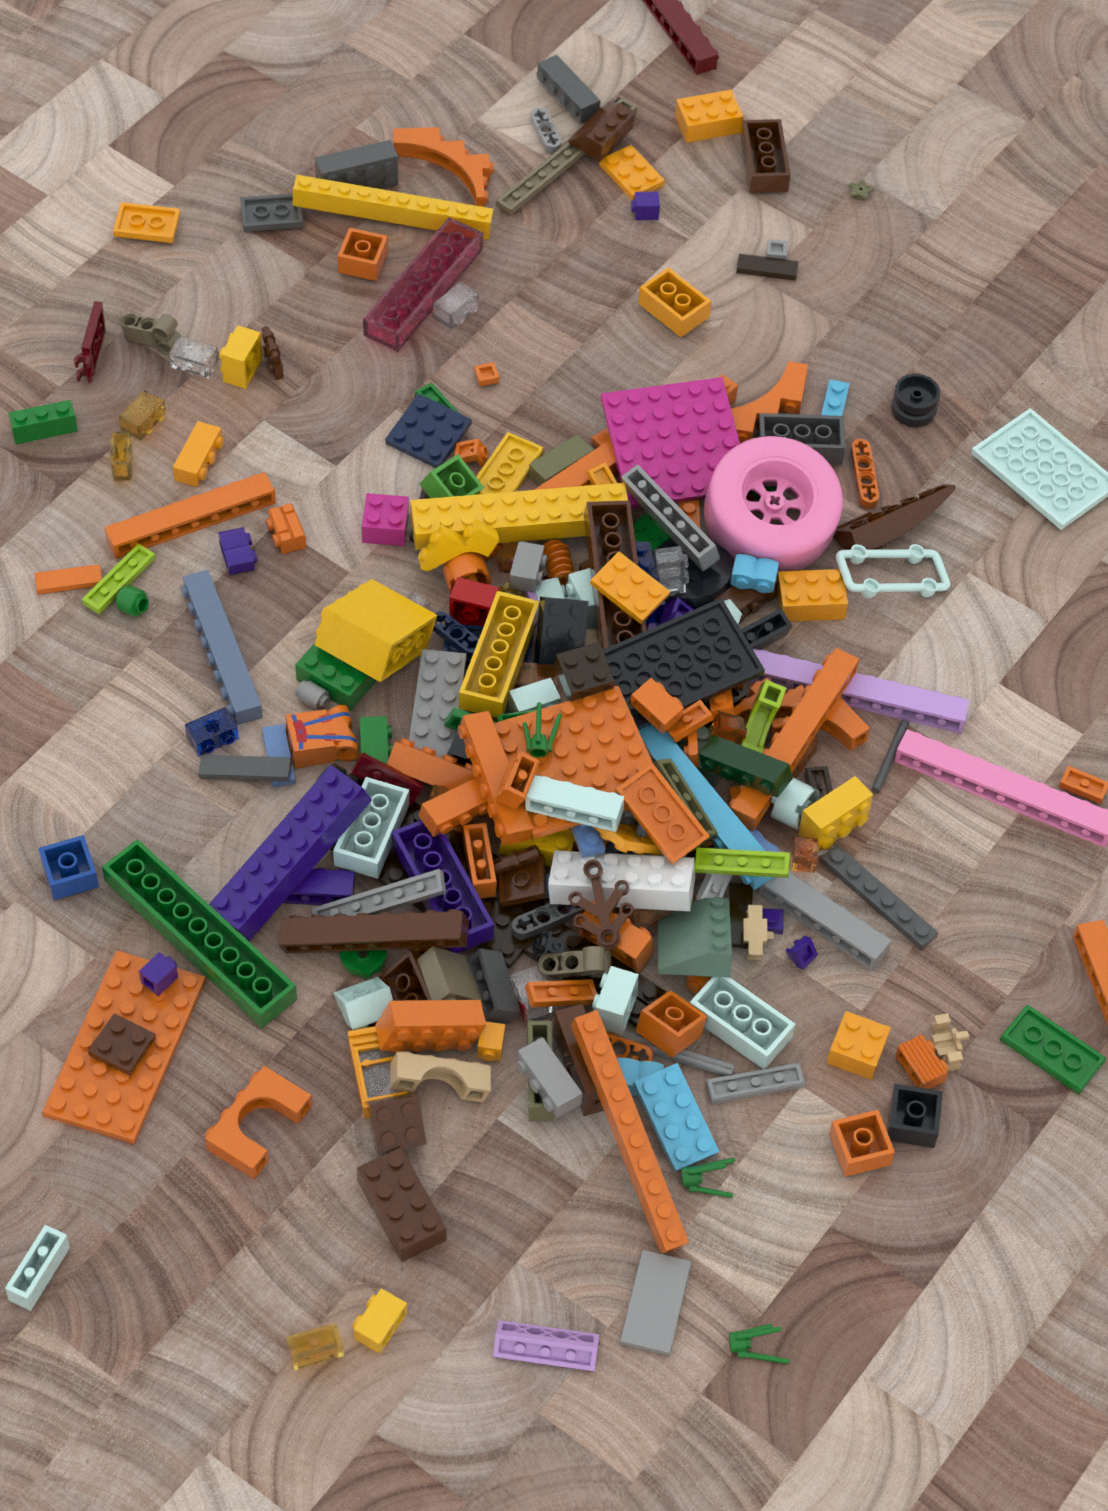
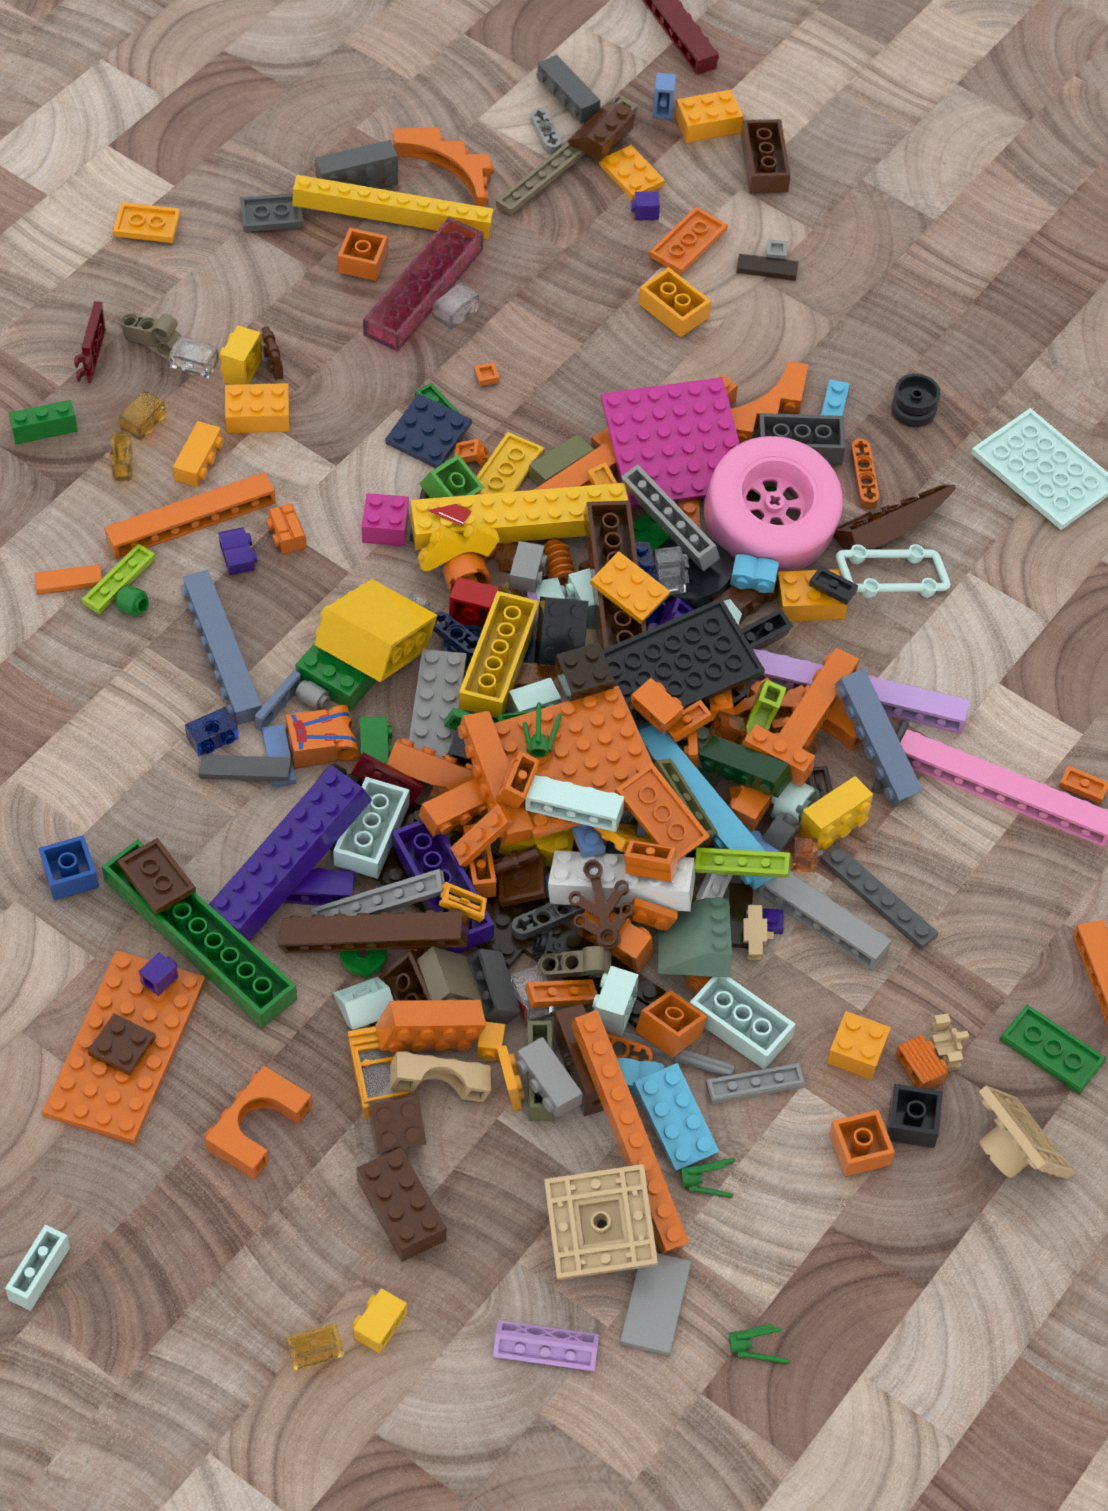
dark purple tile [786,935,818,970] -> none
olive plate [849,179,874,200] -> none
none -> reddish brown plate [117,838,196,915]
none -> light orange brick [225,383,290,433]
none -> sand blue tile [255,670,301,732]
none -> red sticker [429,504,472,526]
none -> light orange tile [439,882,487,922]
none -> orange plate [451,804,513,867]
none -> light orange plate [497,1045,525,1111]
none -> tan piece [544,1164,658,1280]
none -> orange brick [624,840,678,881]
none -> orange plate [625,898,678,932]
none -> orange plate [649,206,728,275]
none -> medium blue brick [653,73,676,119]
none -> orange brick [743,725,816,787]
none -> dark grey brick [762,812,801,851]
none -> black plate [809,566,859,605]
none -> sand blue brick [835,668,923,806]
none -> tan piece [979,1085,1075,1179]

